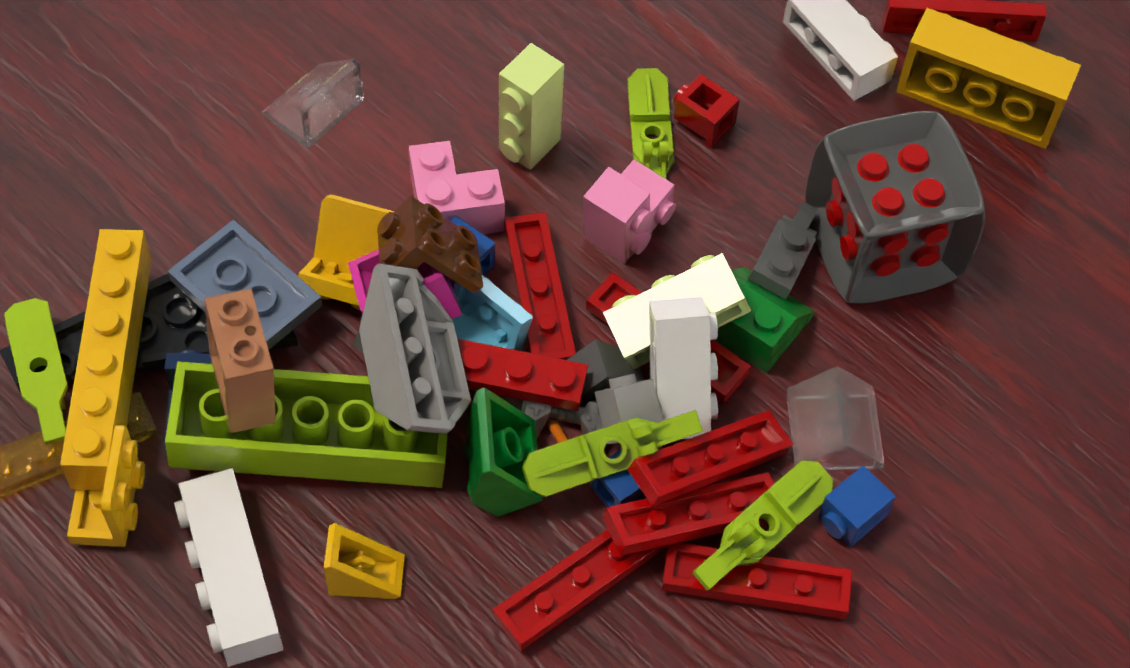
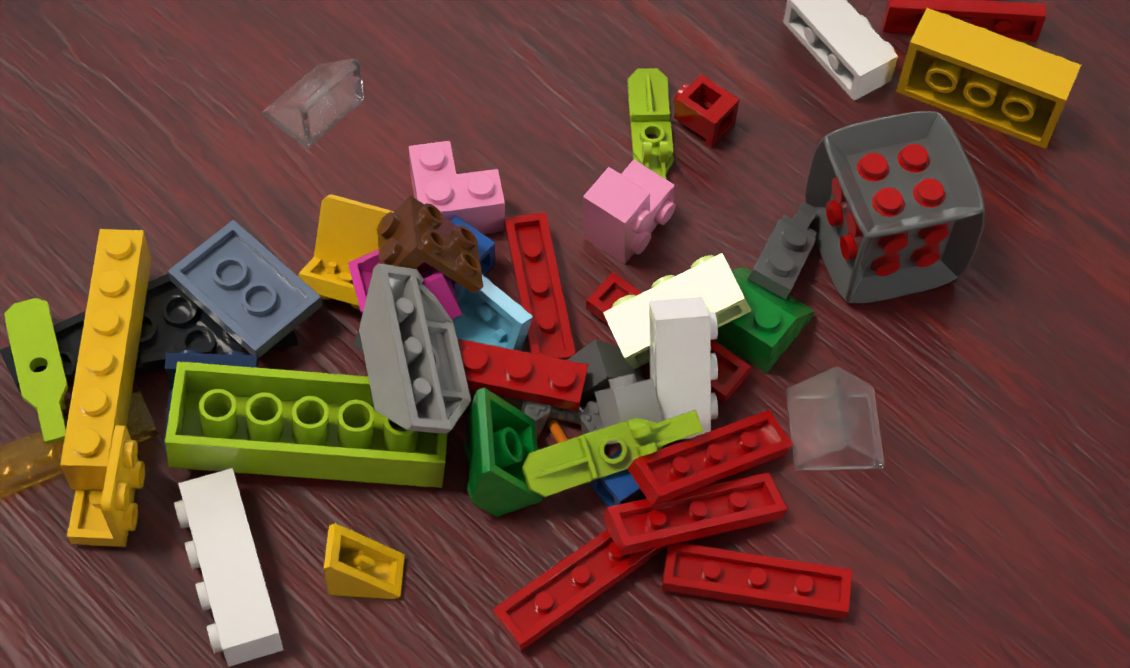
nougat window [204,289,276,433] -> none
yellowish green brick [499,43,564,170] -> none
lime piece [692,460,833,591] -> none
blue brick [818,465,896,548] -> none

